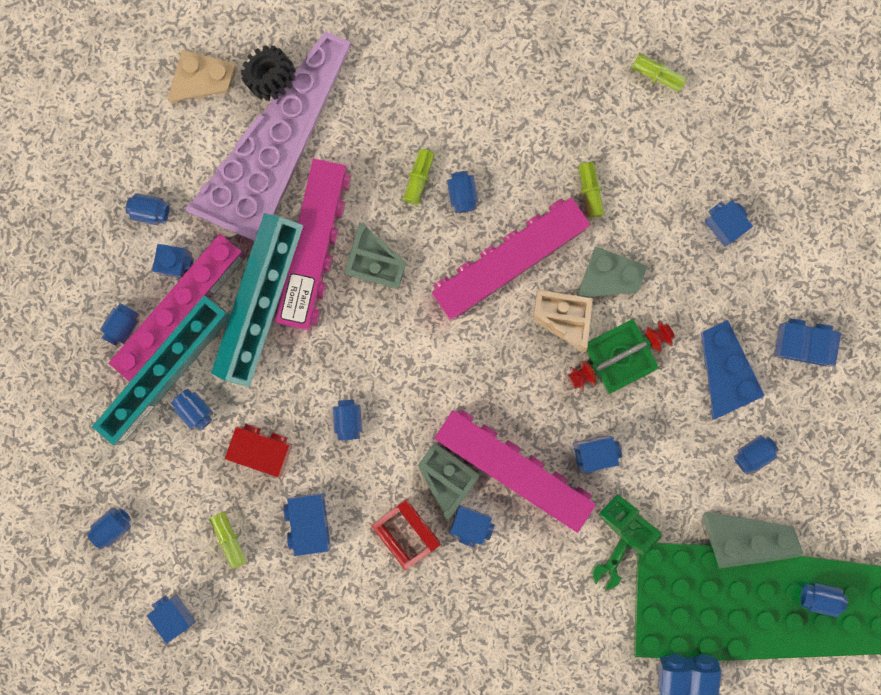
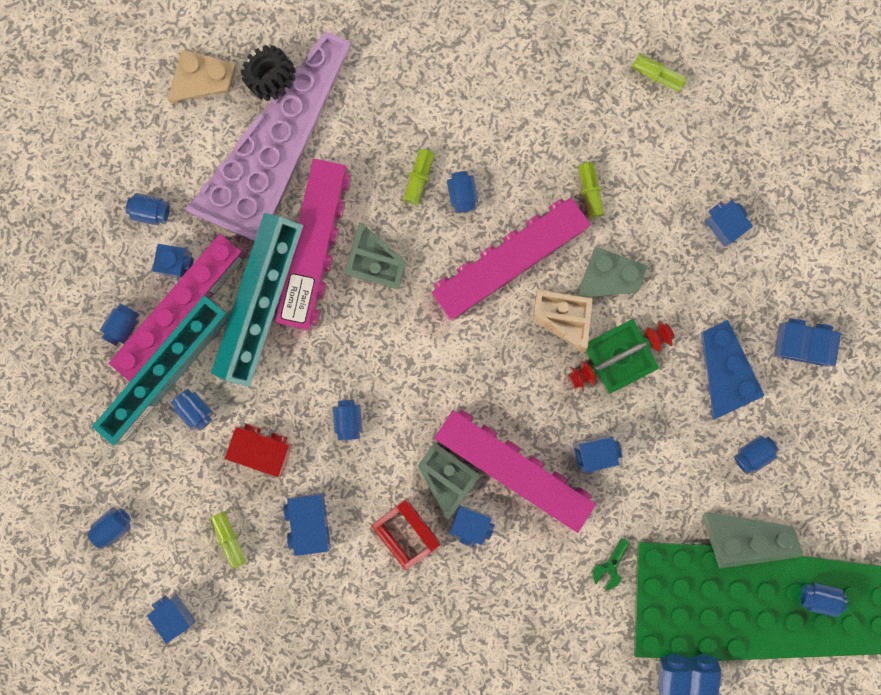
green slope [599,494,662,557] -> none

